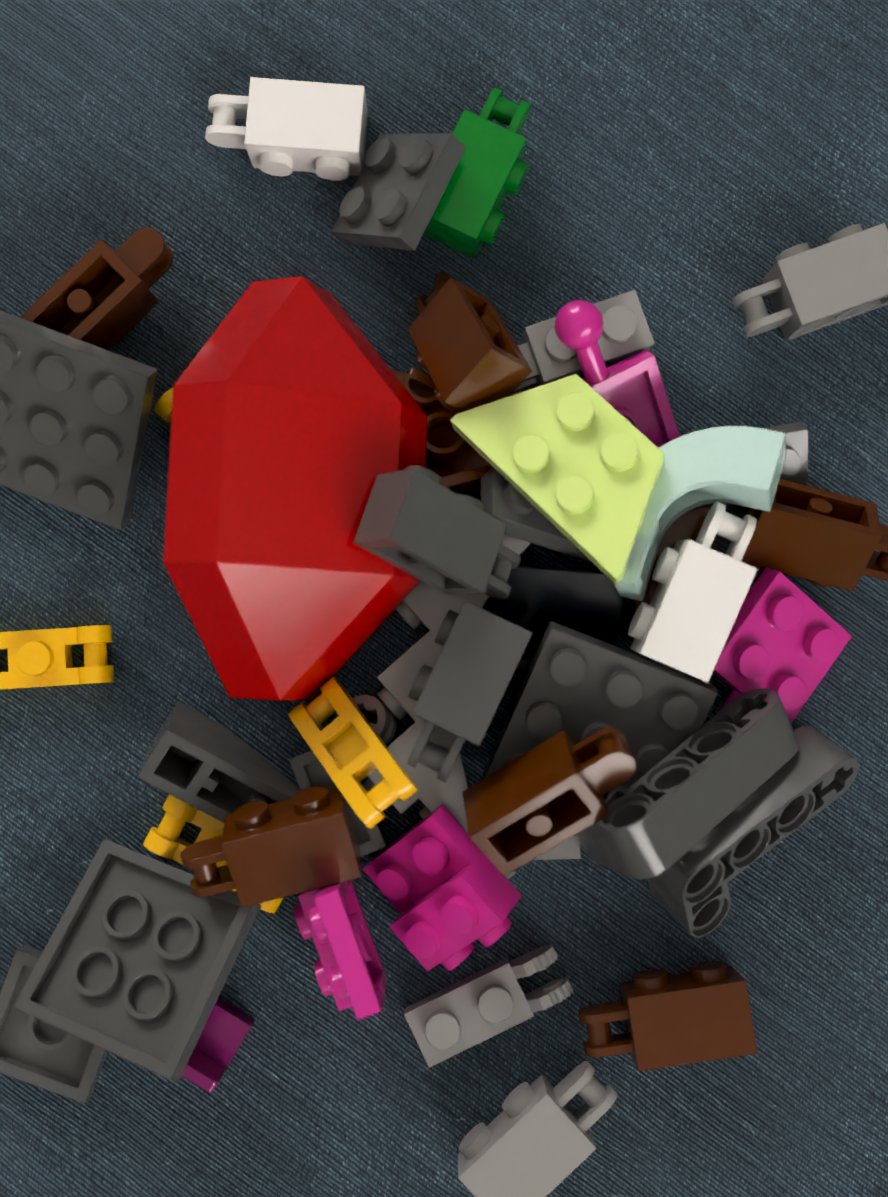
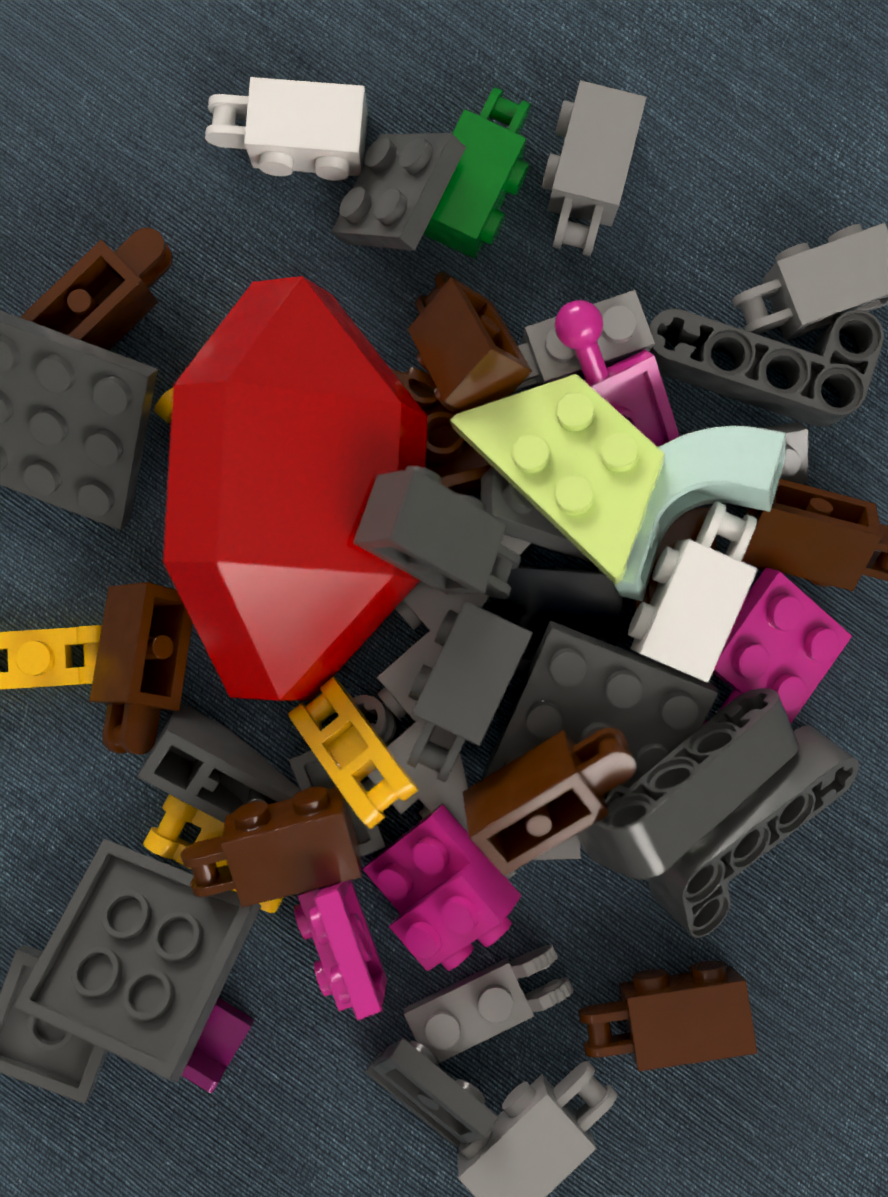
none -> reddish brown brick [89,582,193,755]
none -> dark grey plate [365,1038,498,1147]
none -> light grey brick [541,80,647,257]
none -> dark grey beam [649,308,884,427]

